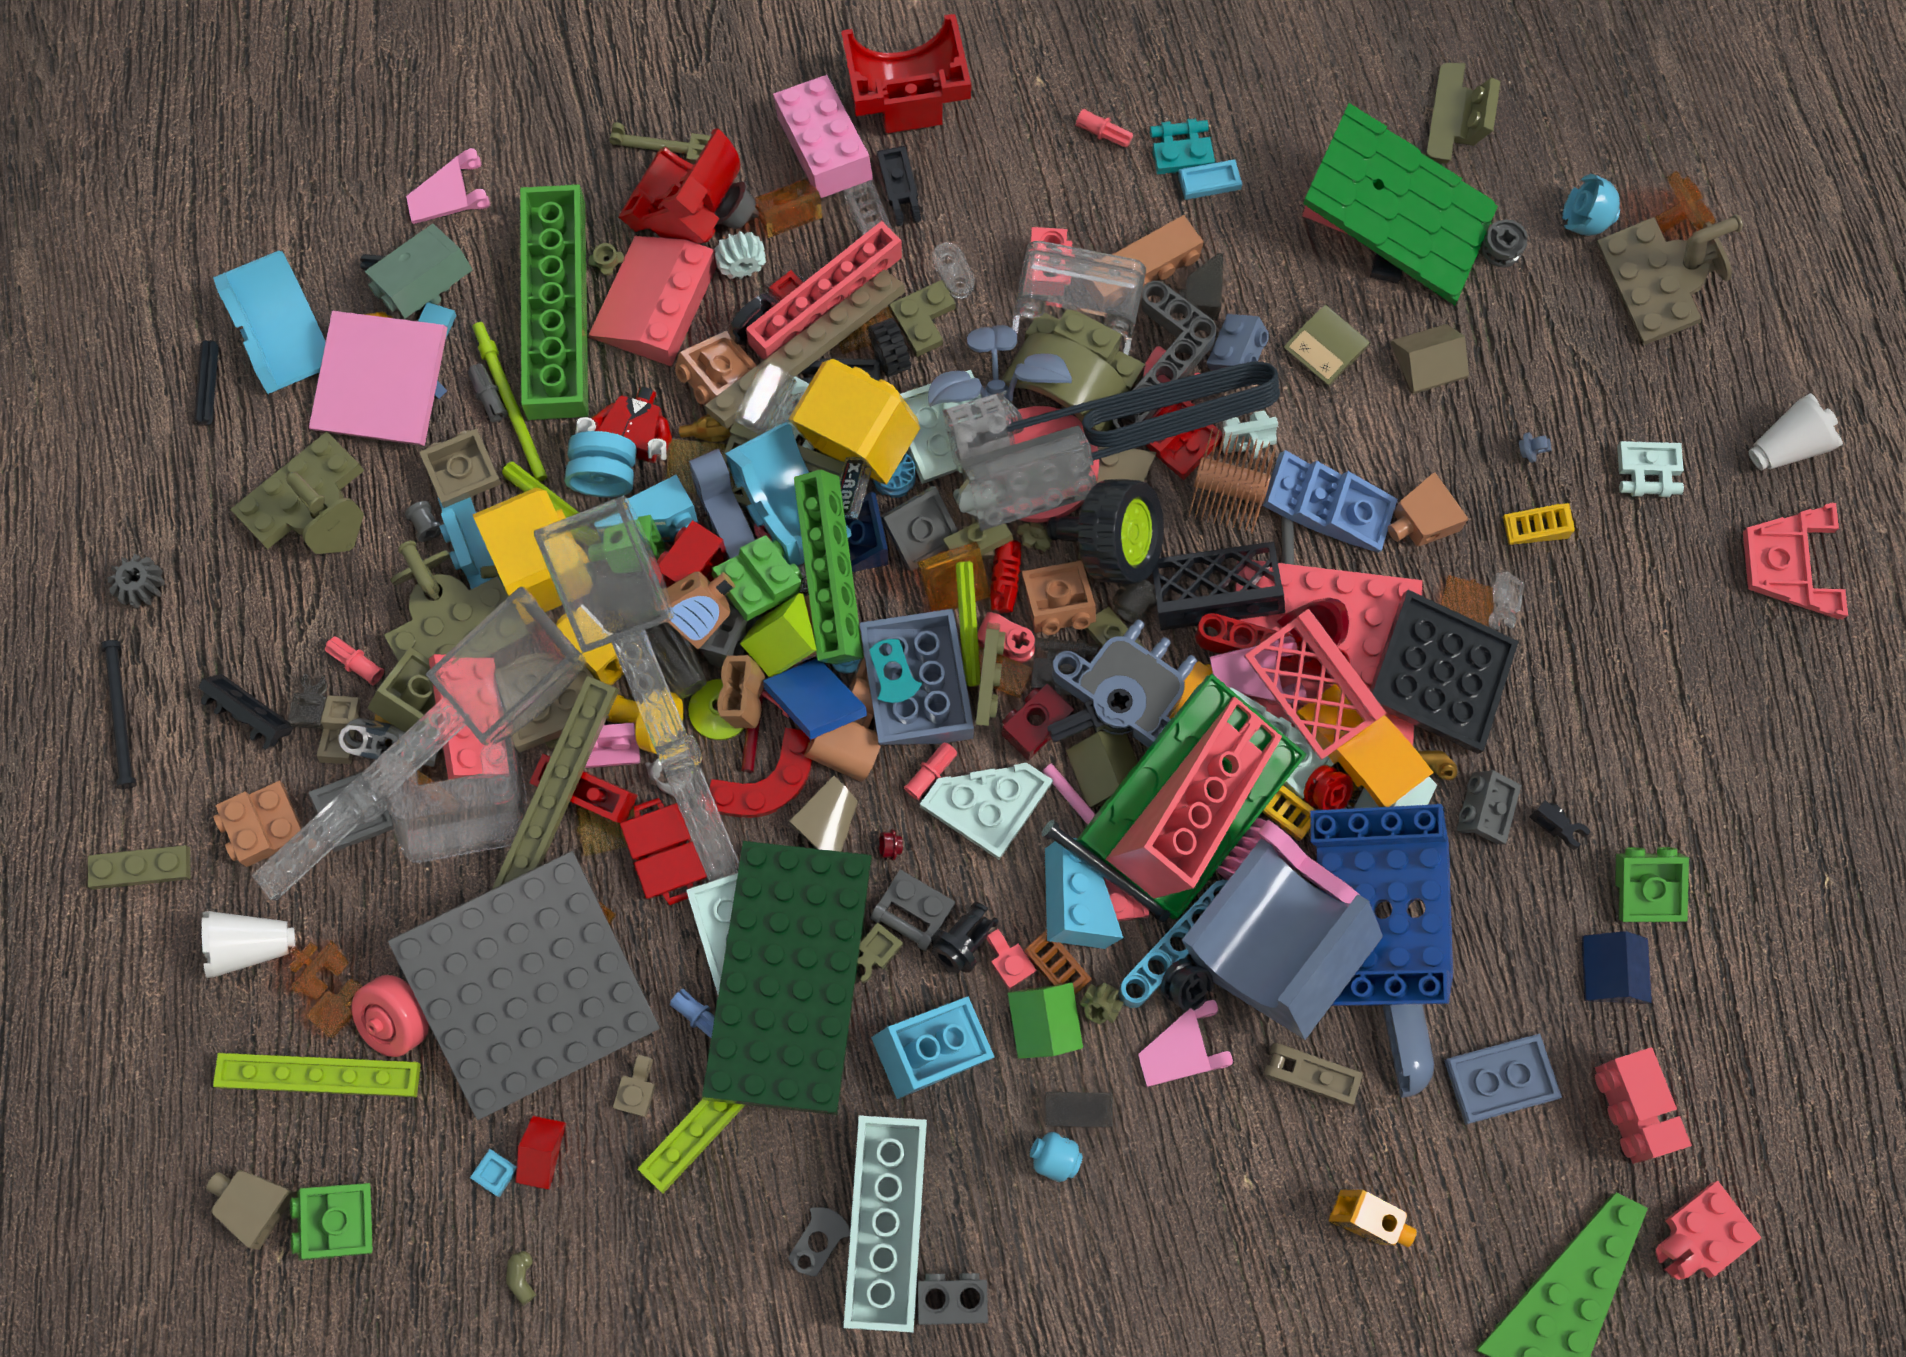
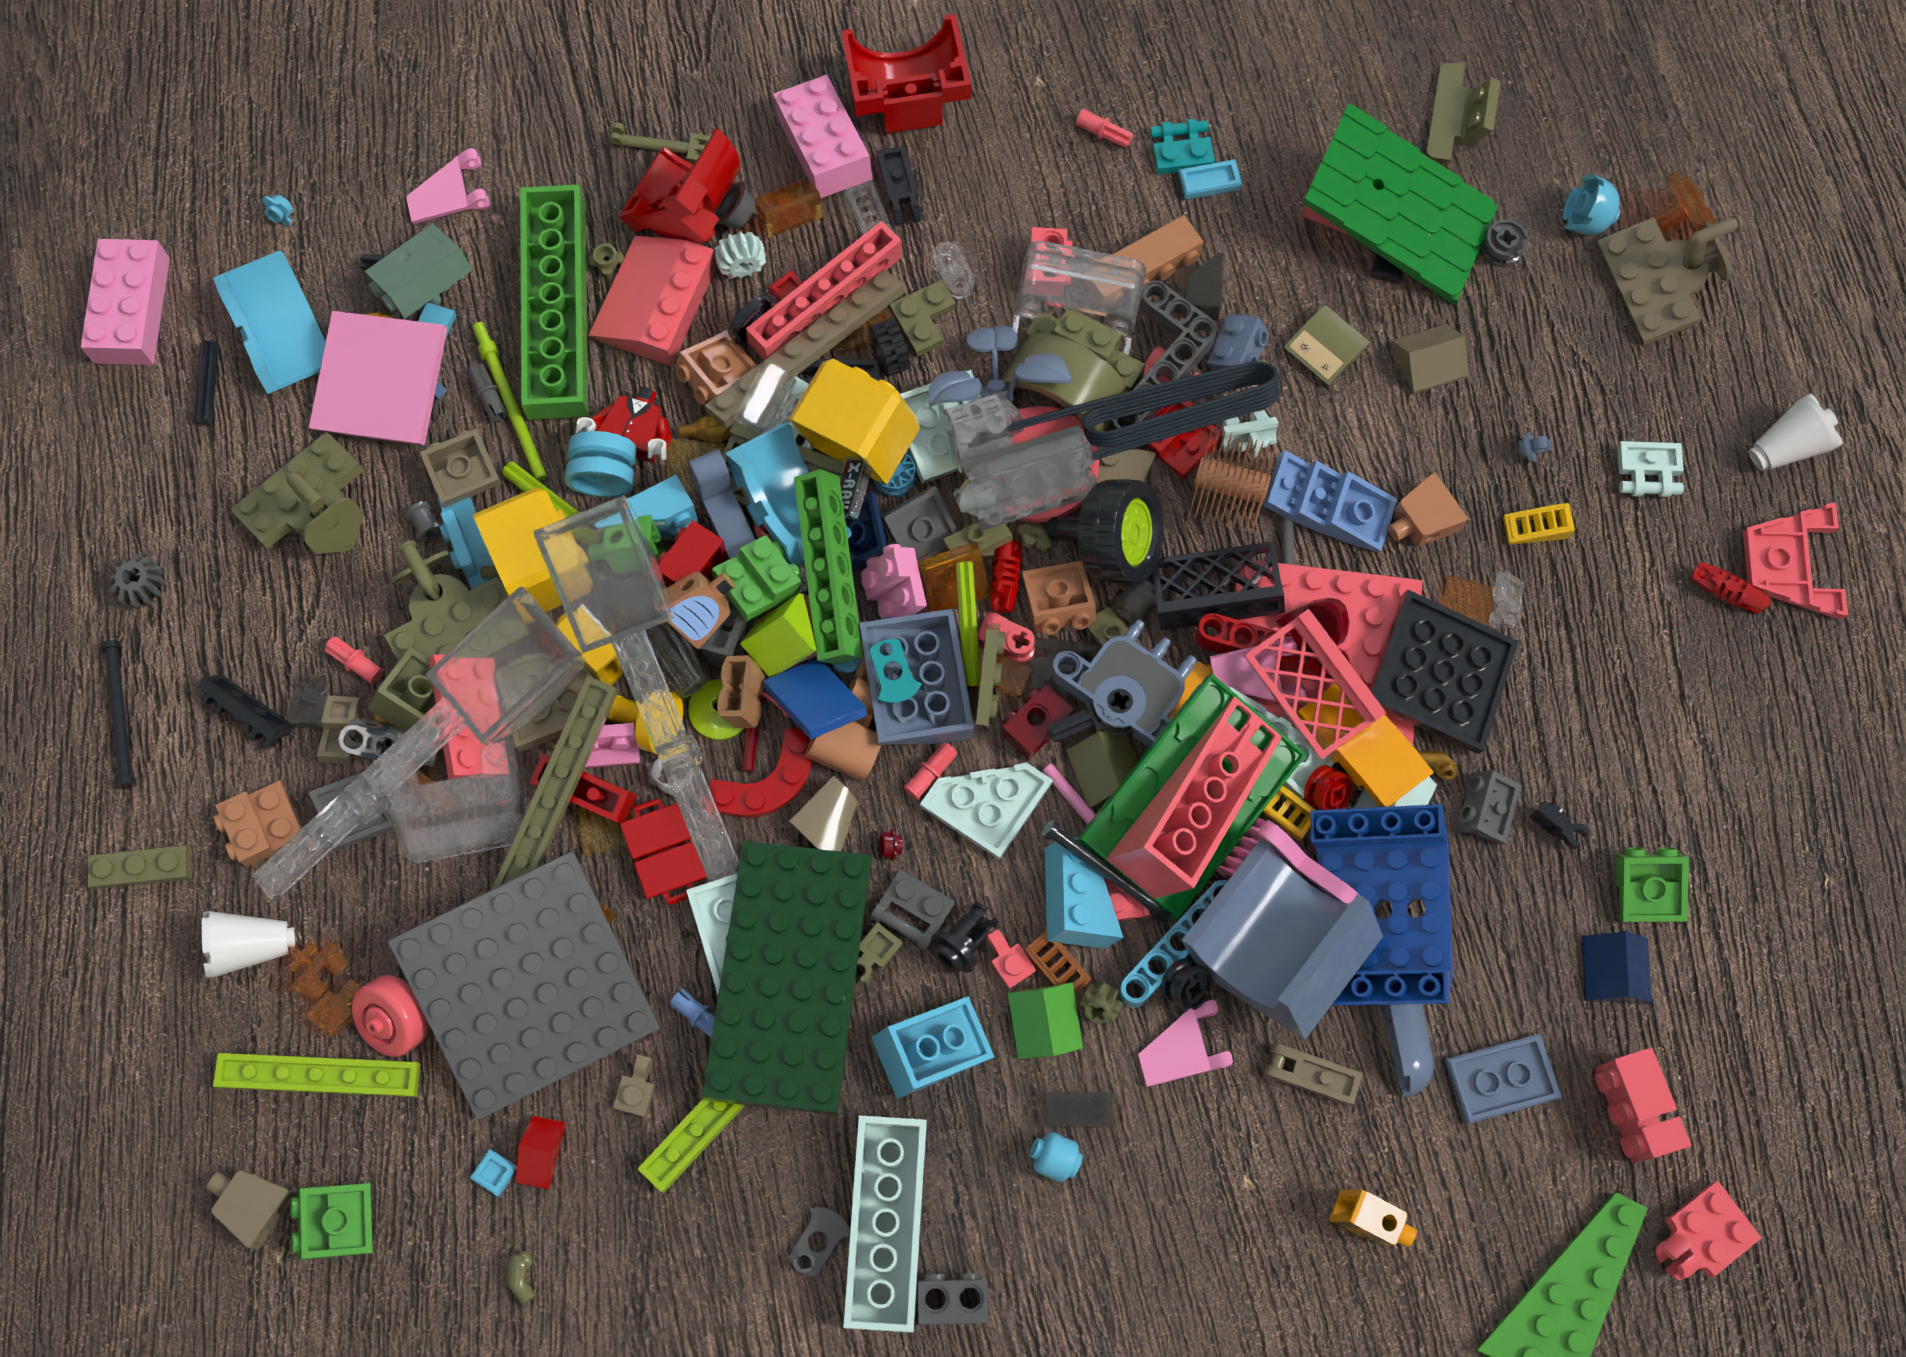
none -> bright pink brick [80,239,170,365]
none -> medium azure plate [262,195,293,226]
none -> bright pink plate [861,544,927,619]
none -> red hinge [1689,562,1771,614]

